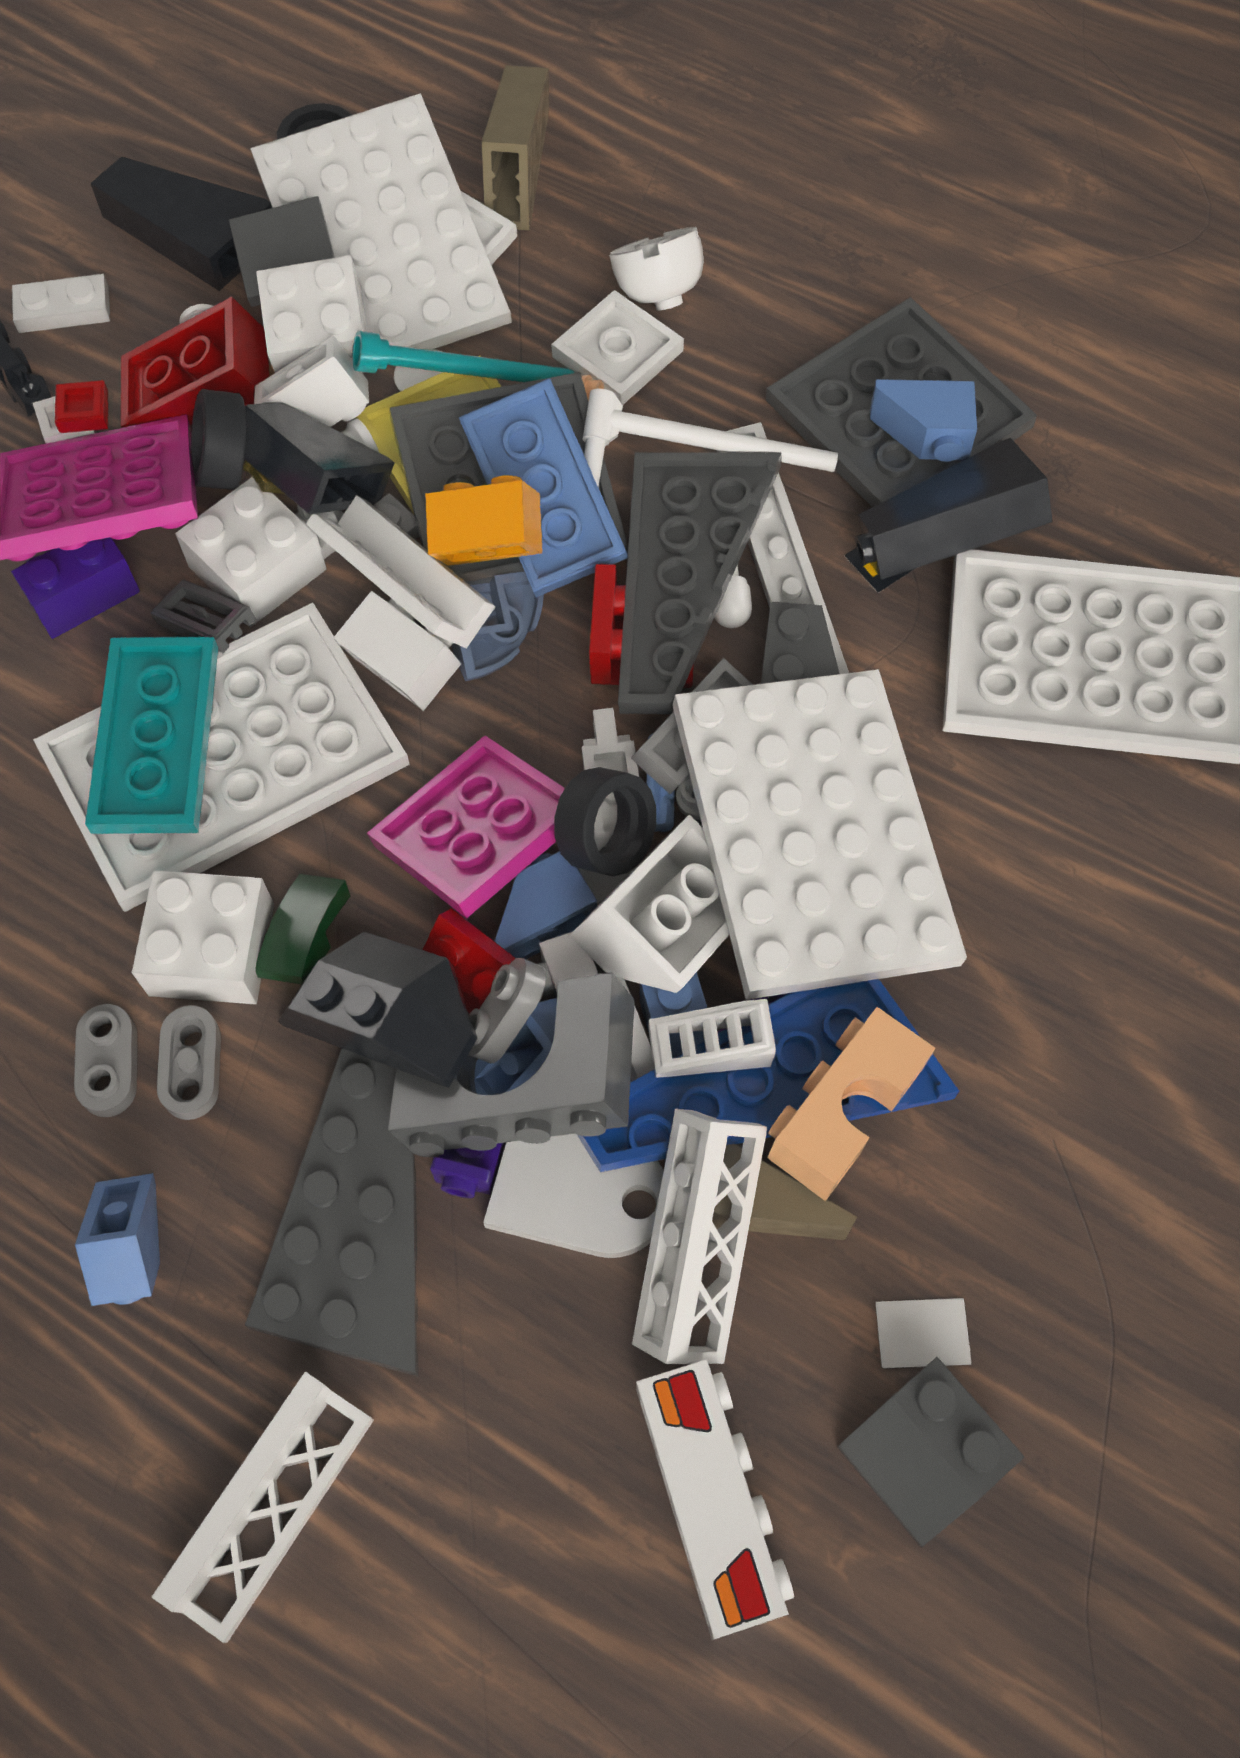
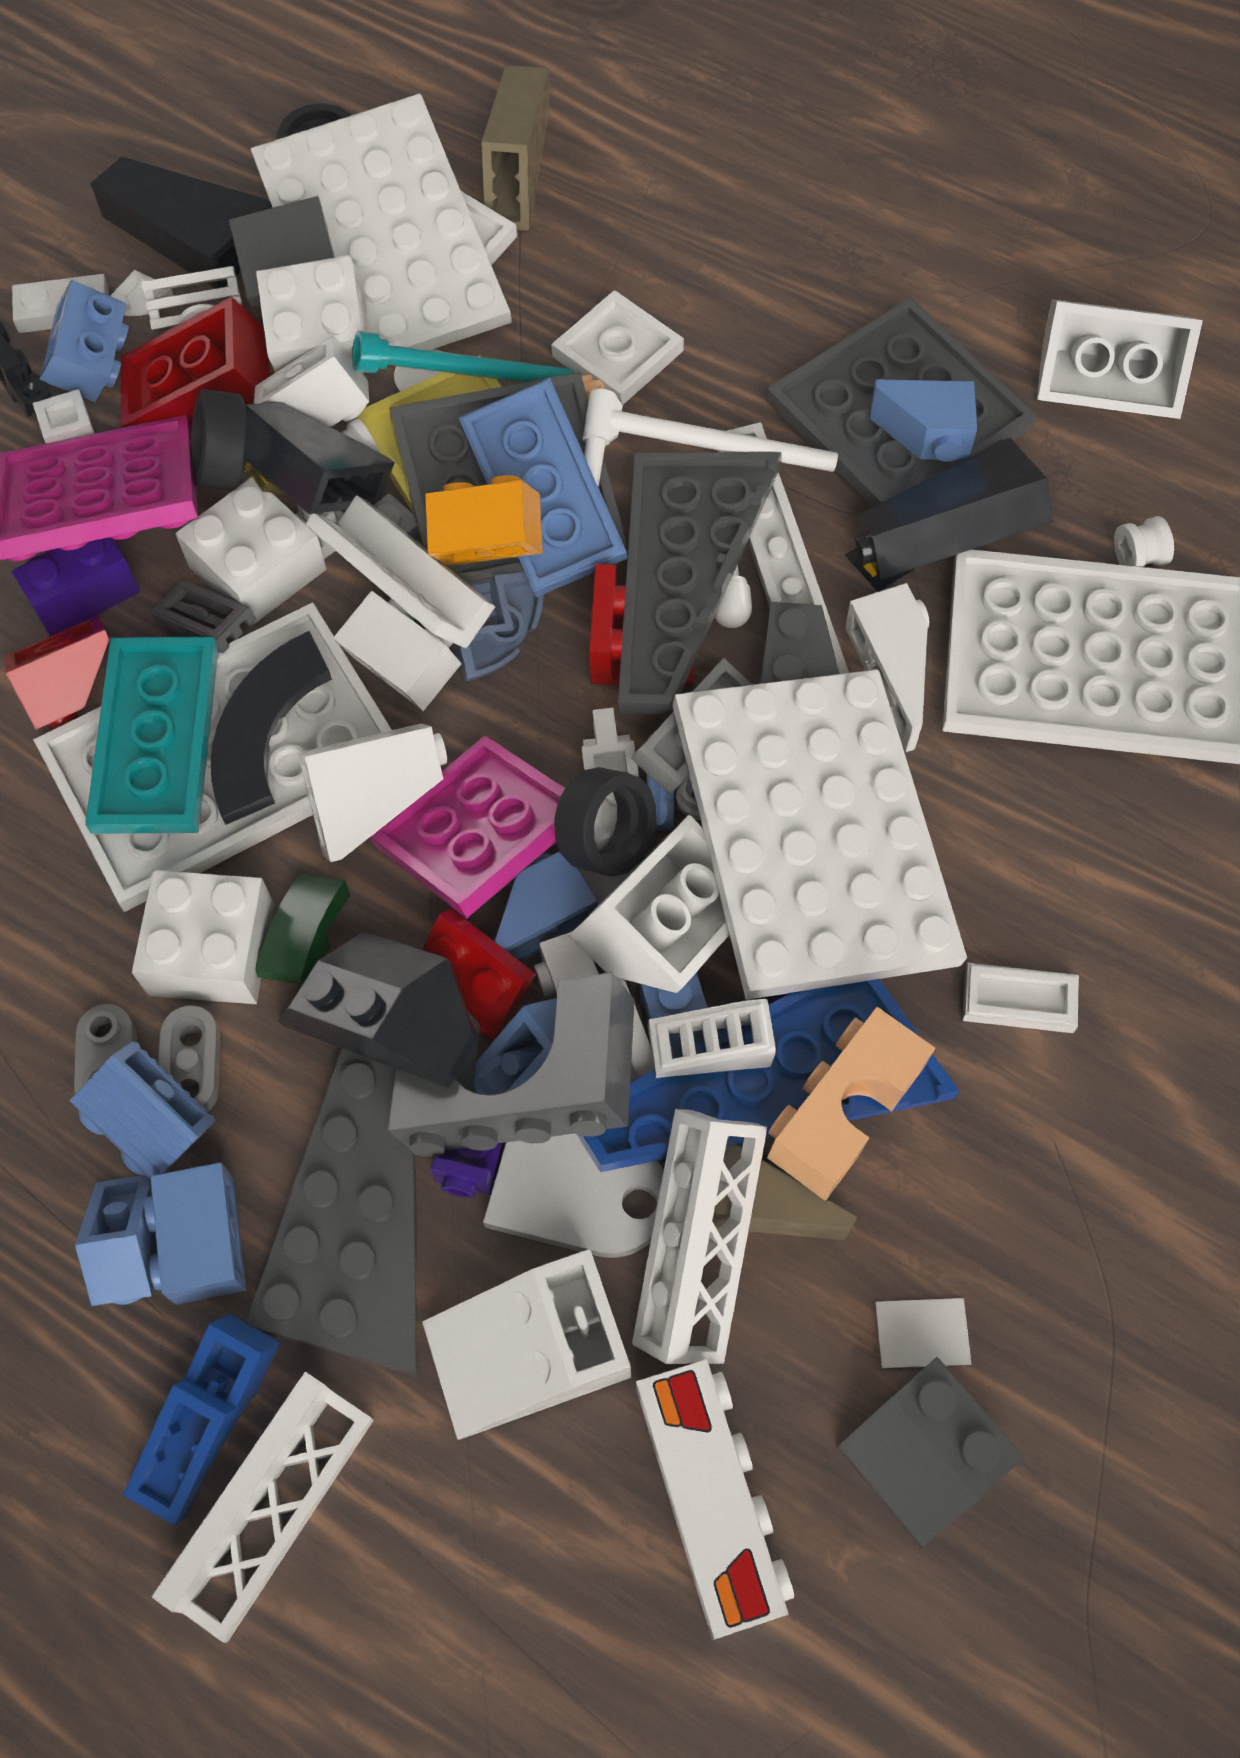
red tile [55,380,108,433] -> none
light grey plate [468,958,546,1064] -> none
white cylinder [609,227,704,311] -> none
none -> slope [4,615,109,730]
none -> medium blue brick [39,279,129,402]
none -> medium blue brick [70,1041,215,1179]
none -> white tile [110,269,174,316]
none -> blue slope [123,1314,280,1526]
none -> white tile [141,266,243,331]
none -> medium blue brick [144,1162,247,1305]
none -> black tile [211,631,332,825]
none -> white slope [298,724,447,862]
none -> white slope [422,1249,631,1440]
none -> white slope [845,583,929,752]
none -> white tile [962,963,1079,1033]
none -> white slope [1037,299,1203,419]
none -> white wheel [1114,516,1174,567]

